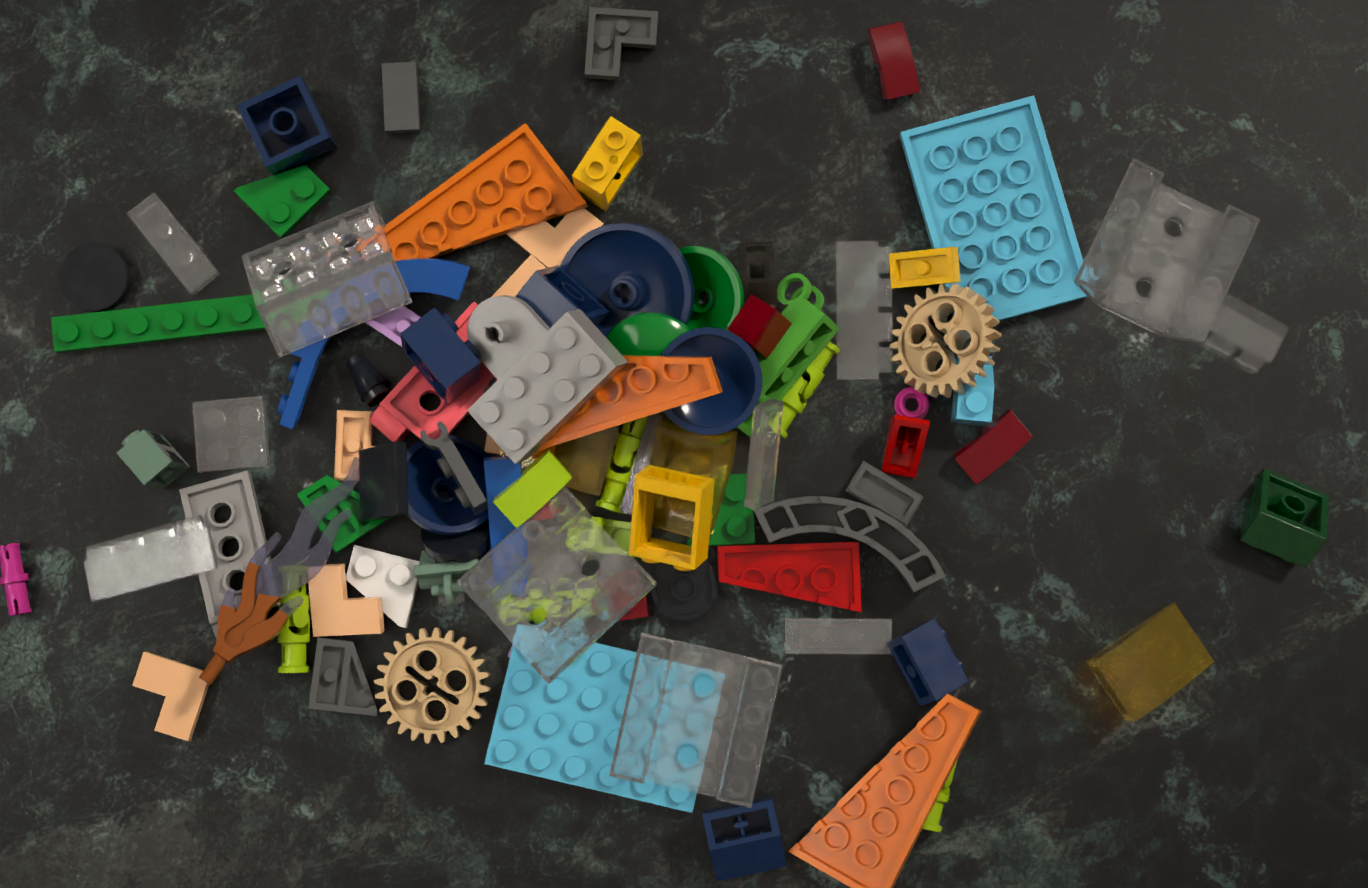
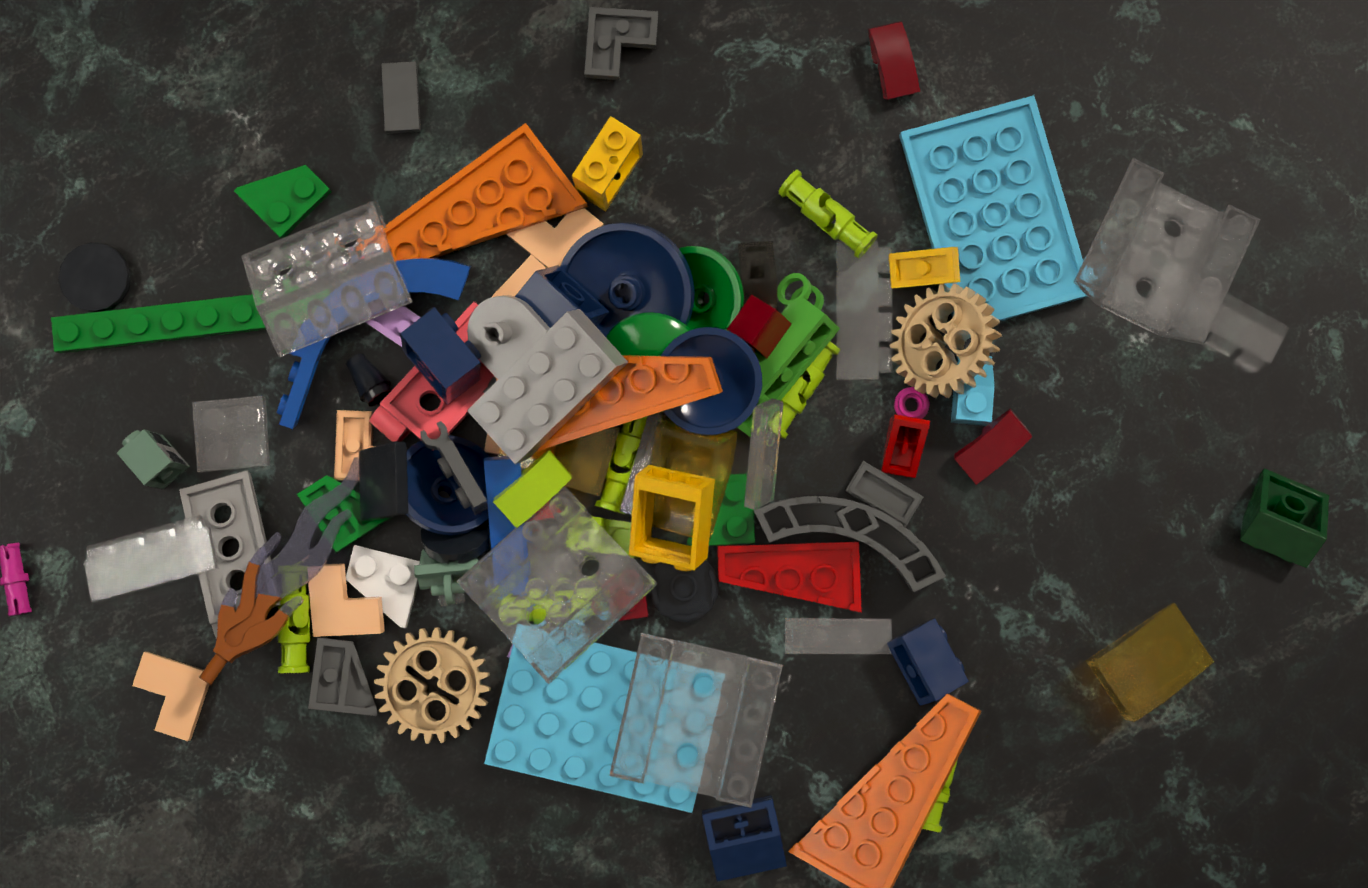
clear tile [127,192,220,295] -> none
dark blue brick [237,75,337,175] -> none
none -> lime piece [778,170,878,259]

